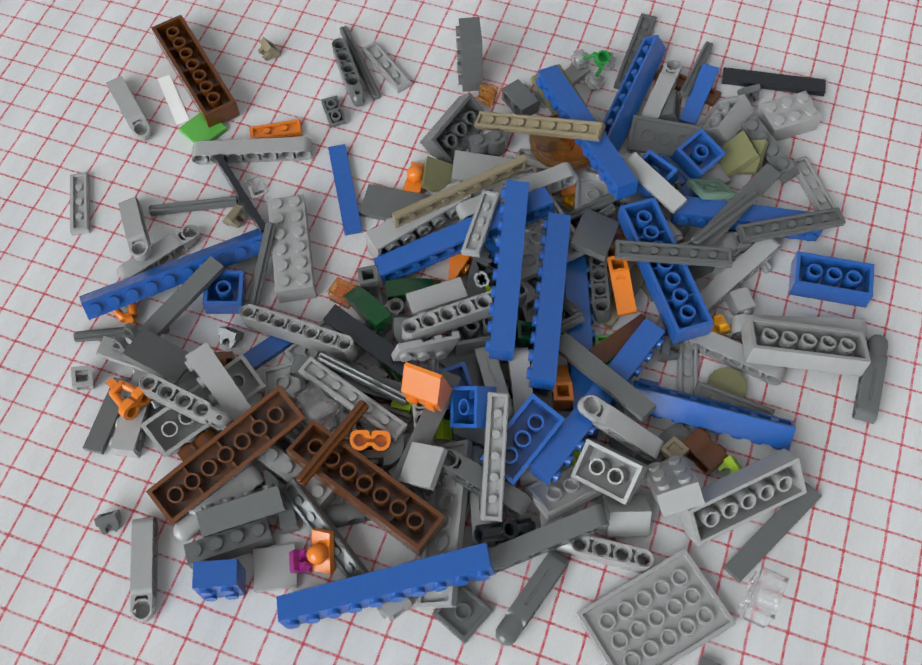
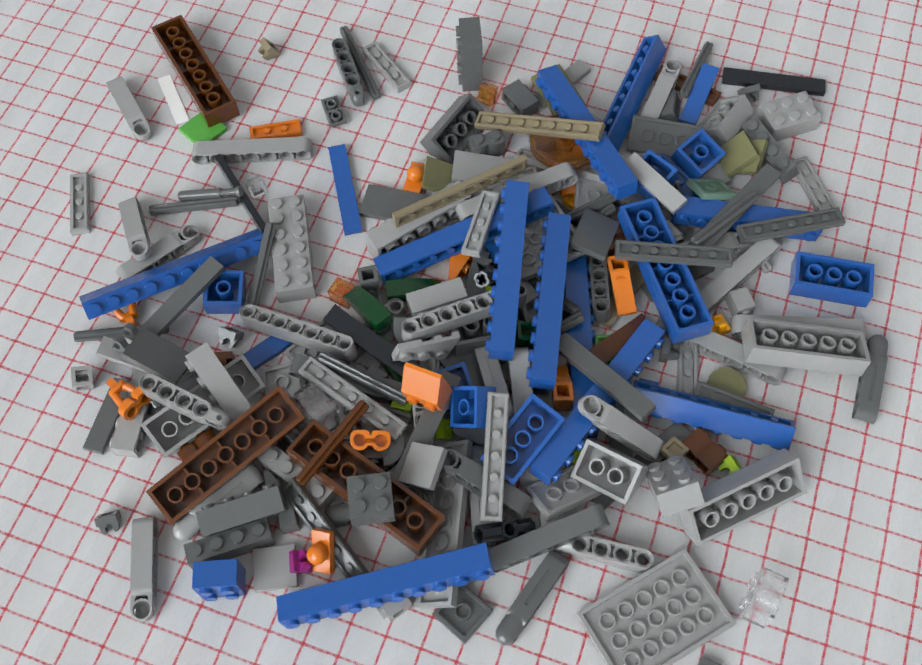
dark tan tile [222,203,246,228] -> none
light grey plant [571,49,617,90] -> none
light grey slope [603,494,652,538] -> none
dark grey tile [614,13,657,89] -> none
dark grey tile [723,482,822,583] -> none
none -> dark grey piece [178,186,244,202]
none -> dark grey brick [346,472,396,527]

